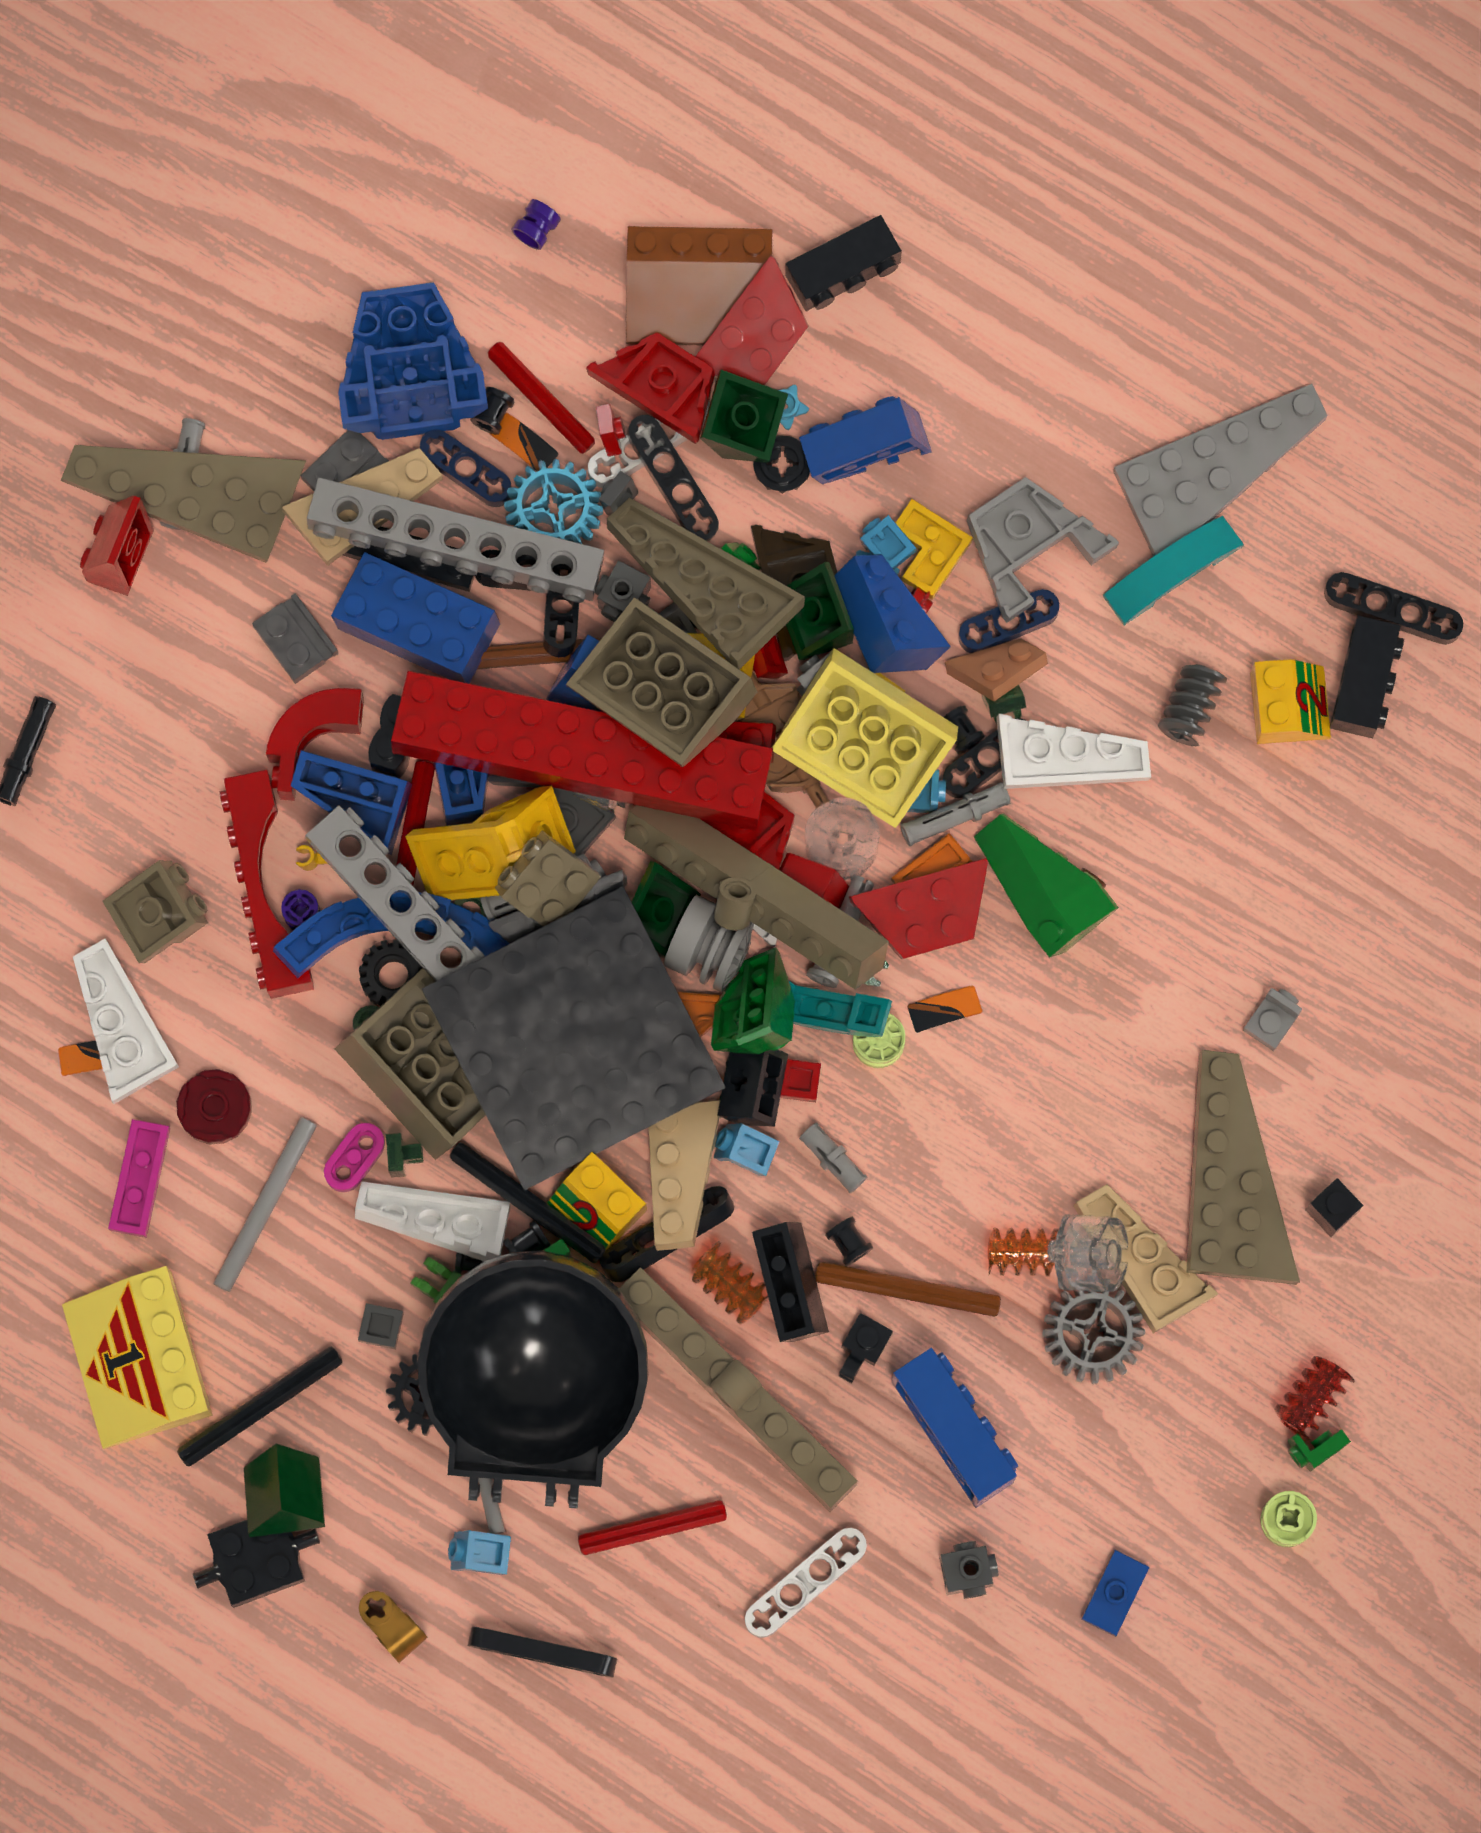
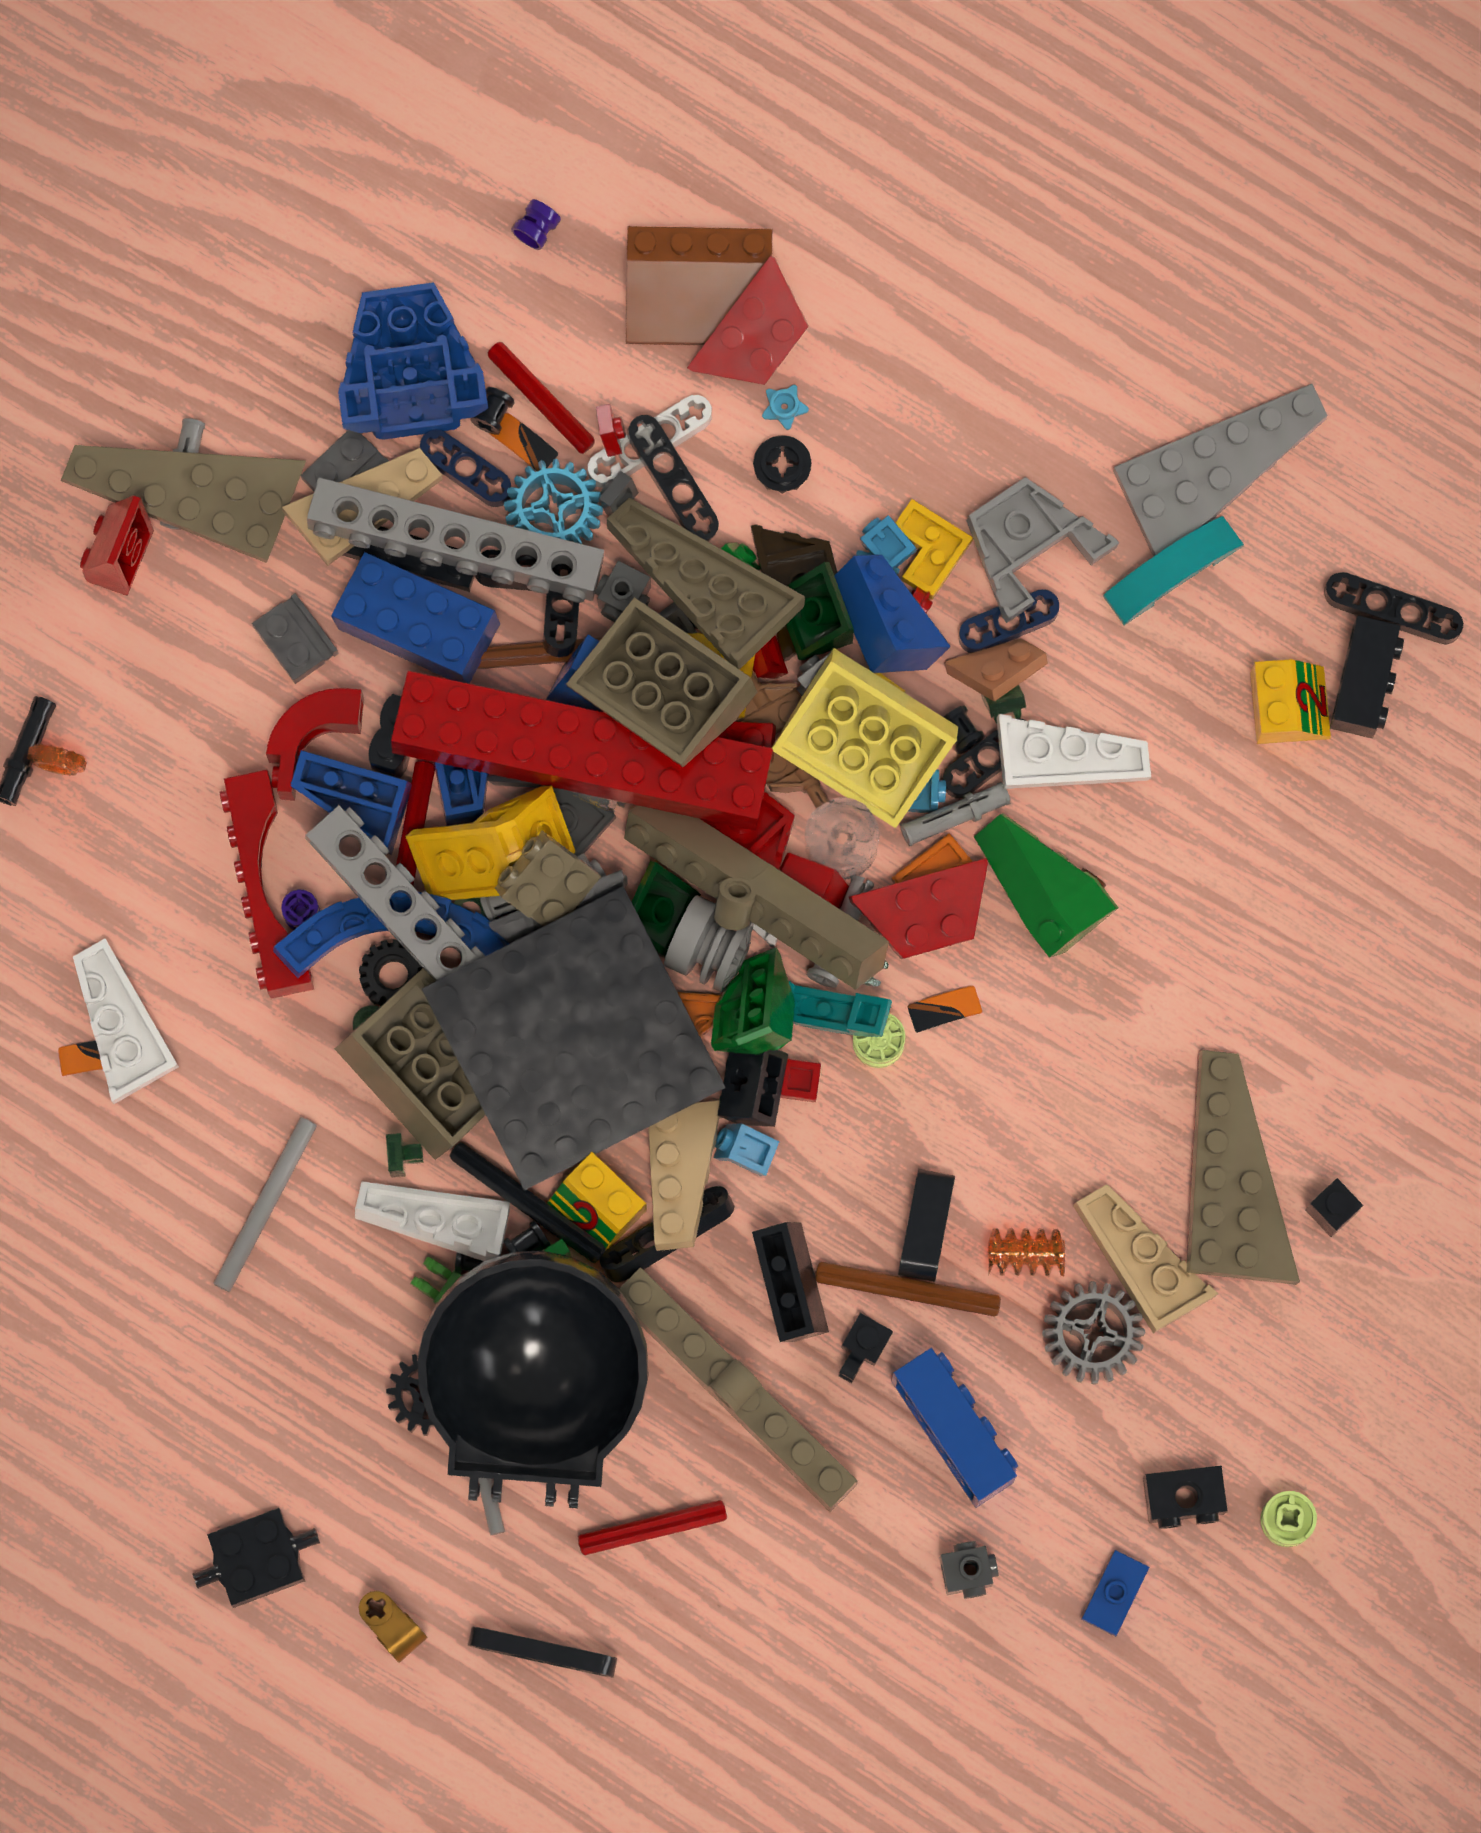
light yellow slope [62,1266,213,1449] -> none
dark tan plate [102,860,208,963] -> none
dark pink plate [108,1119,170,1238] -> none
dark red tile [176,1069,252,1145] -> none
black axle [177,1346,343,1466] -> none
dark green slope [243,1443,325,1537] -> none
yellow hand [295,845,349,871] -> none
dark pink plate [324,1123,385,1192] -> none
dark grey plate [358,1303,404,1350] -> none
dark azure bracket [448,1530,511,1575] -> none
red wing [586,333,715,444] -> none
clear orange piece [692,1241,769,1325] -> none
dark green slope [700,370,788,463] -> none
white beam [745,1528,867,1638] -> none
black brick [785,215,902,311] -> none
blue wedge [799,396,932,484] -> none
light grey pin [799,1122,868,1193] -> none
black bush [825,1216,873,1266] -> none
clear brick [1047,1214,1128,1292] -> none
dark grey piece [1158,664,1227,747] -> none
light grey bracket [1243,988,1302,1052] -> none
clear red piece [1274,1356,1355,1442] -> none
green bracket [1288,1429,1351,1472] -> none
none -> clear orange gear [27,744,87,776]
none -> black beam [898,1169,955,1282]
none -> black brick [1143,1466,1228,1529]

